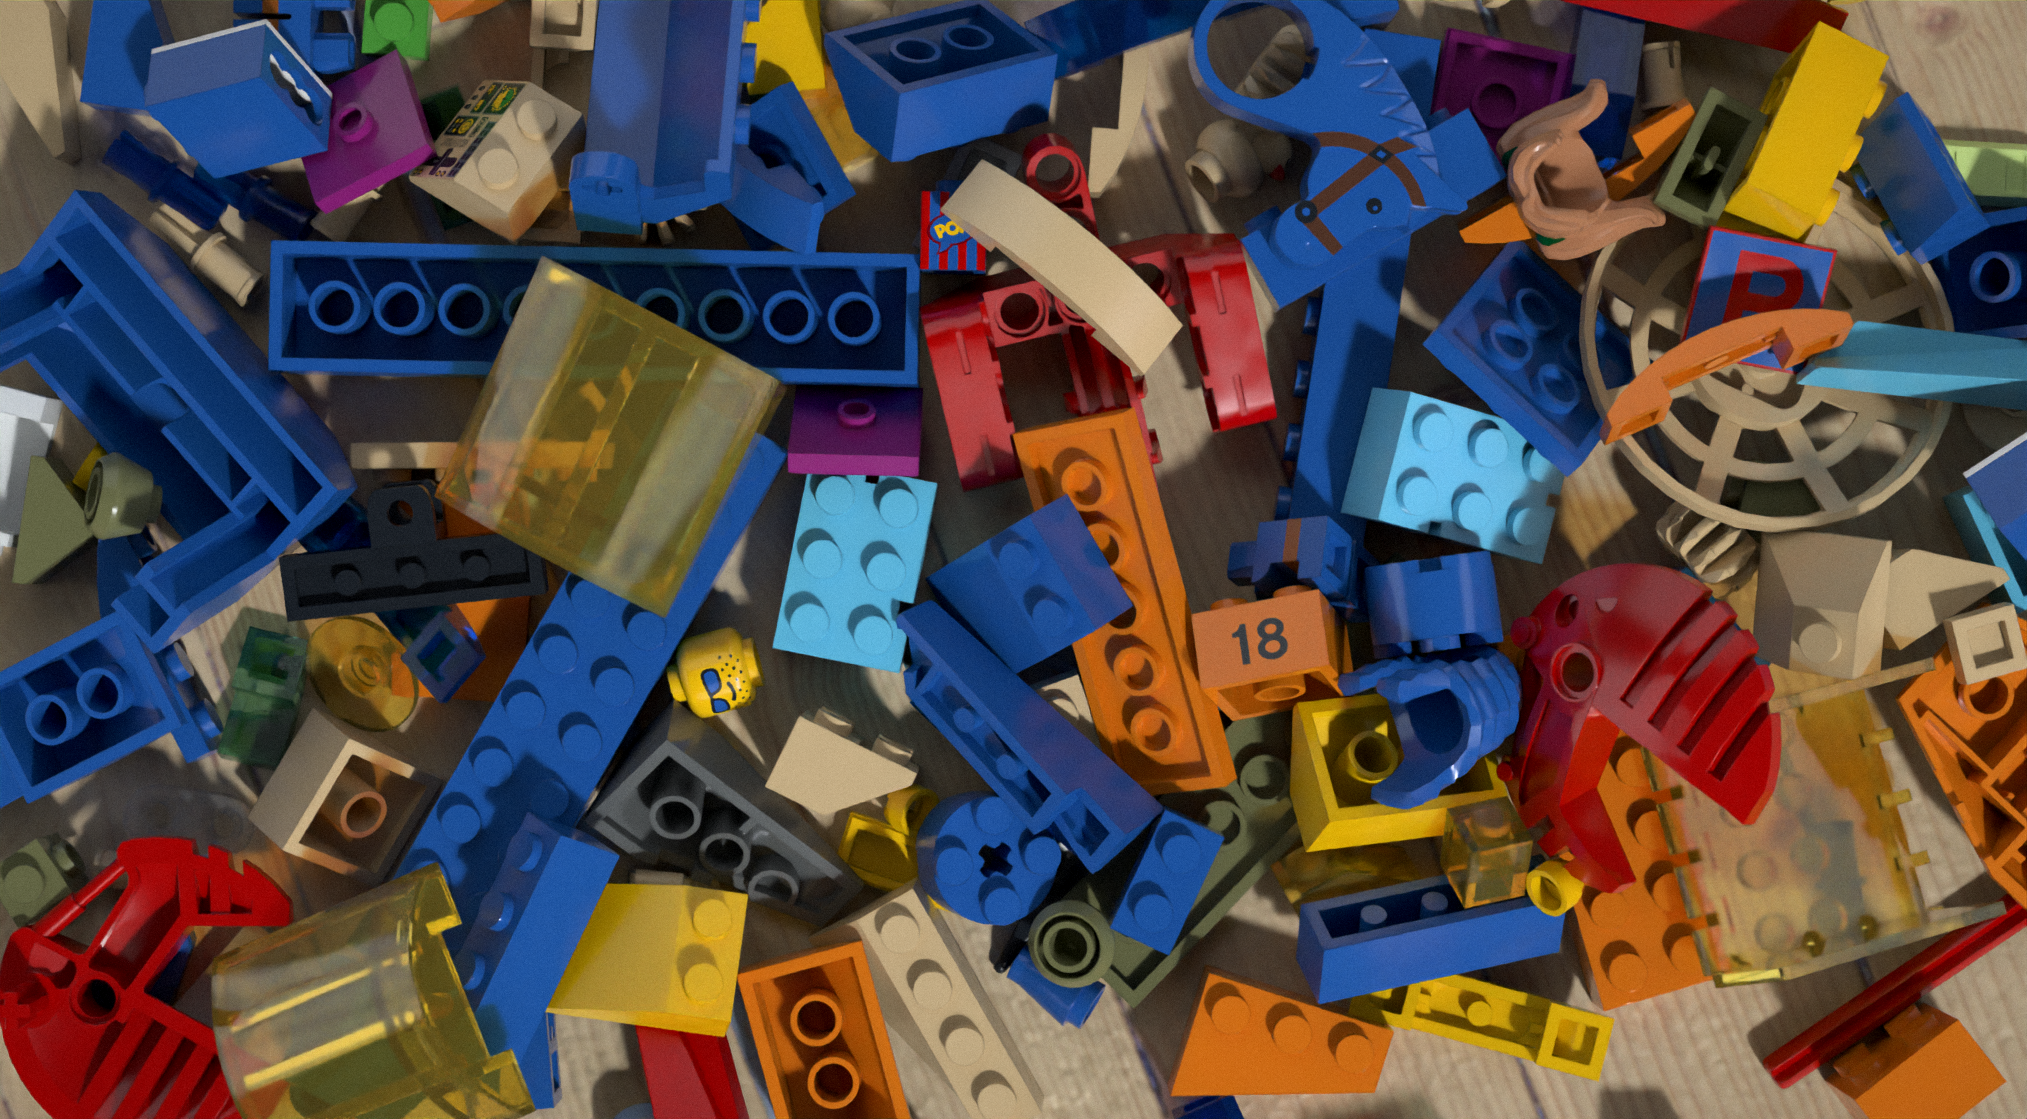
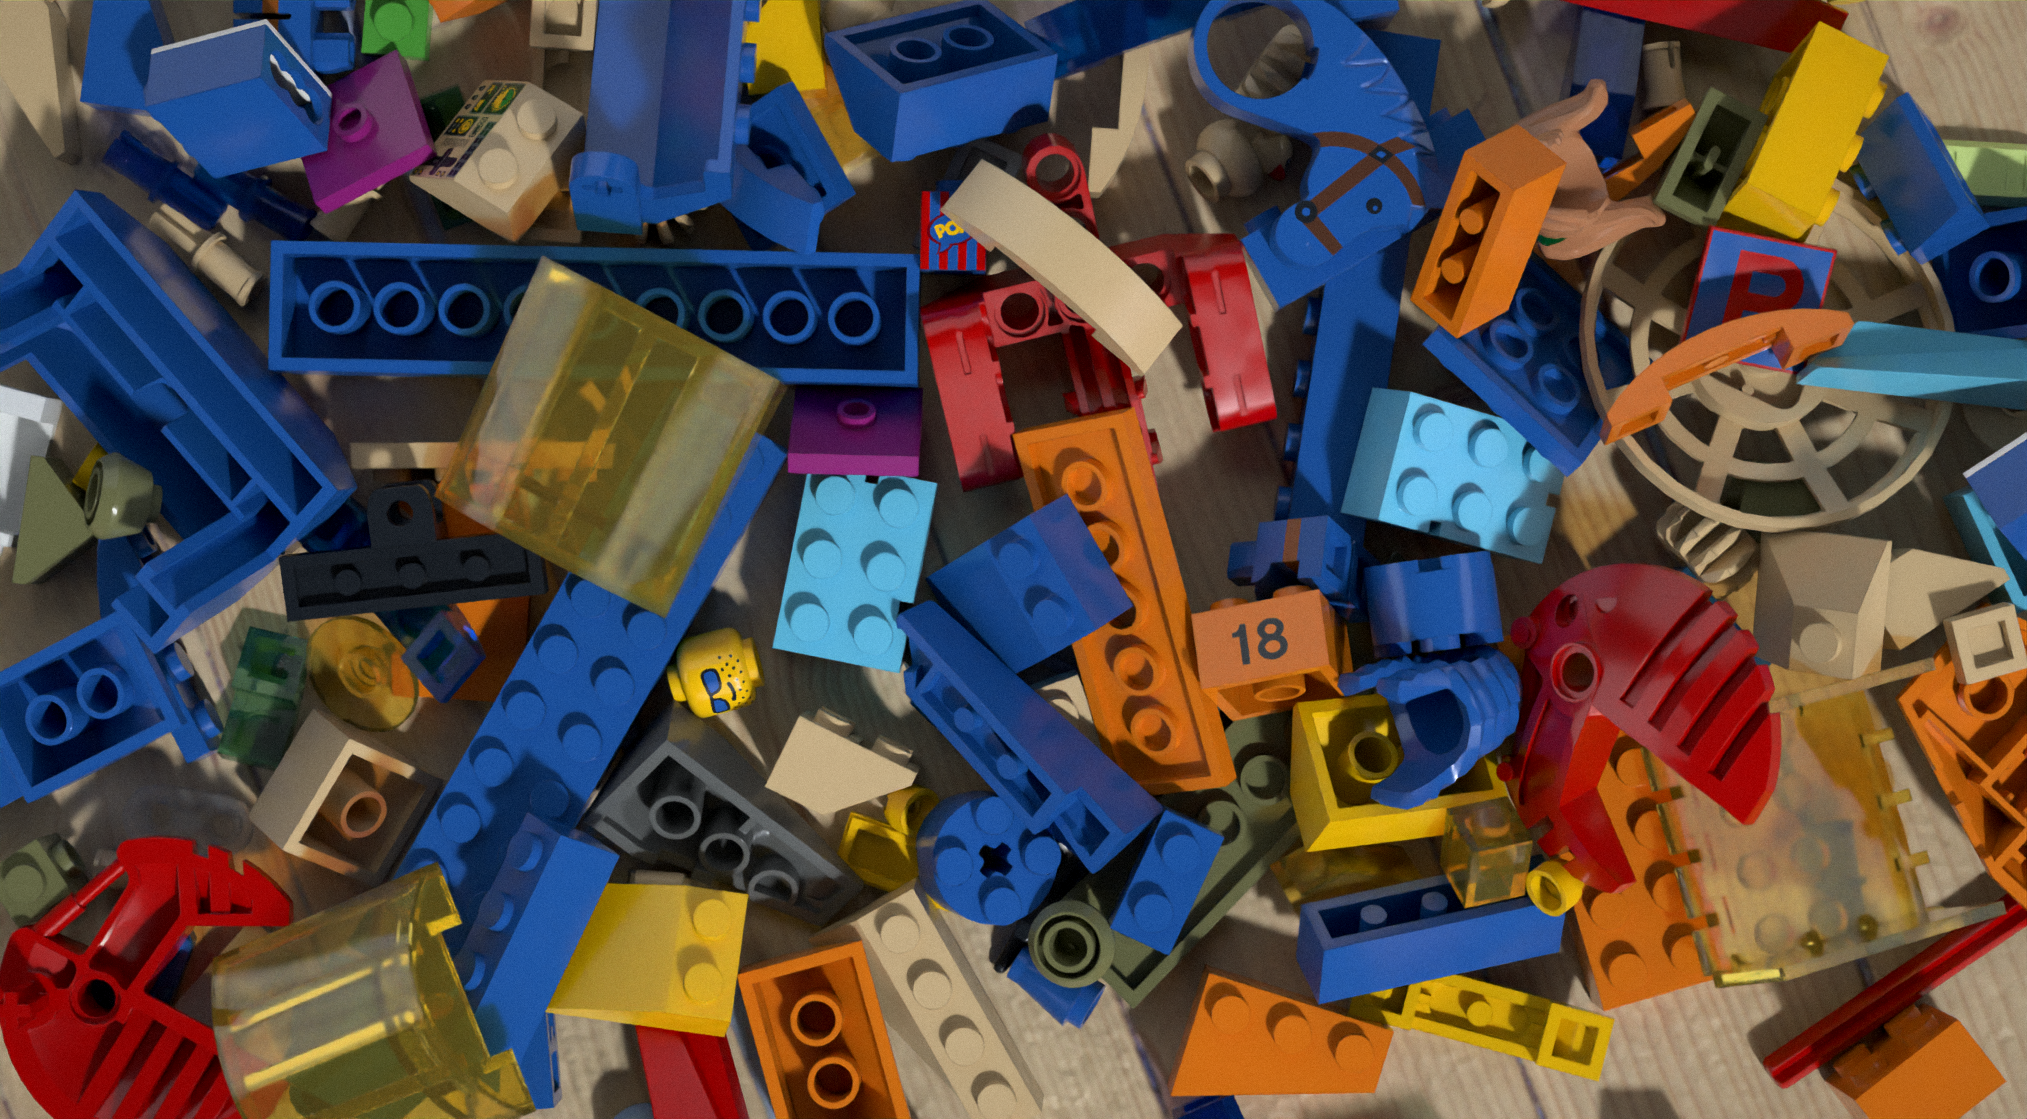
magenta plate [1429,27,1573,174] -> none
none -> orange brick [1410,124,1567,339]

